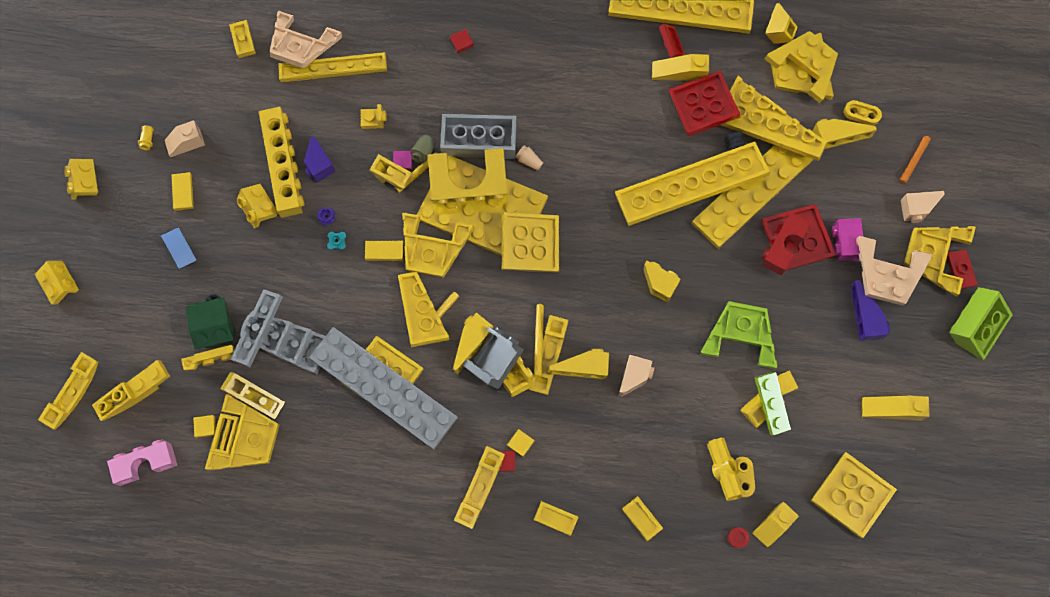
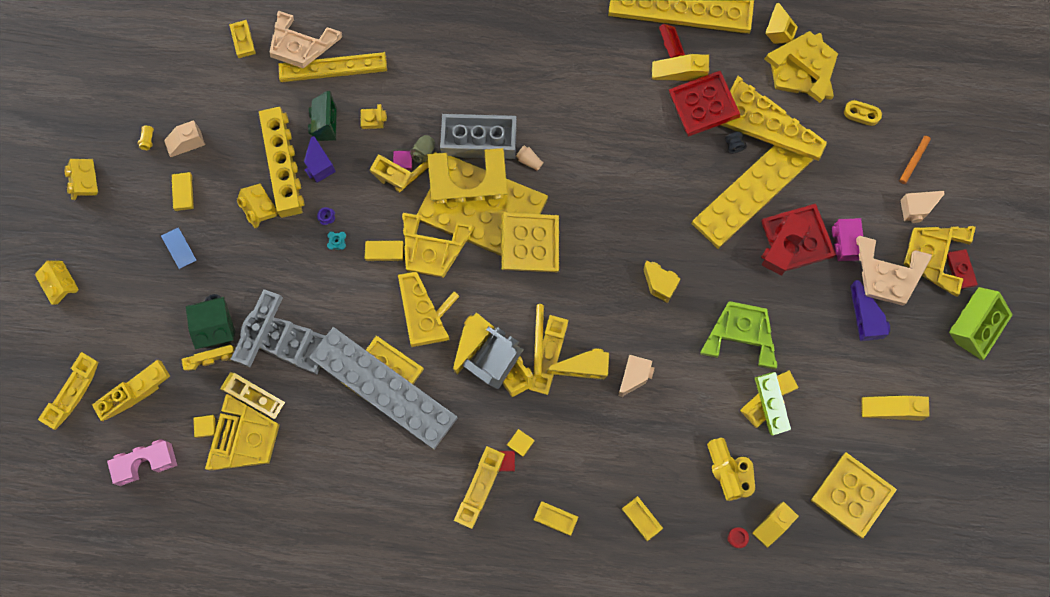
red tile [450,29,474,53] -> none
yellow plate [615,142,770,226] -> none
yellow slope [812,119,877,149] -> none
none -> dark green slope [308,91,337,141]

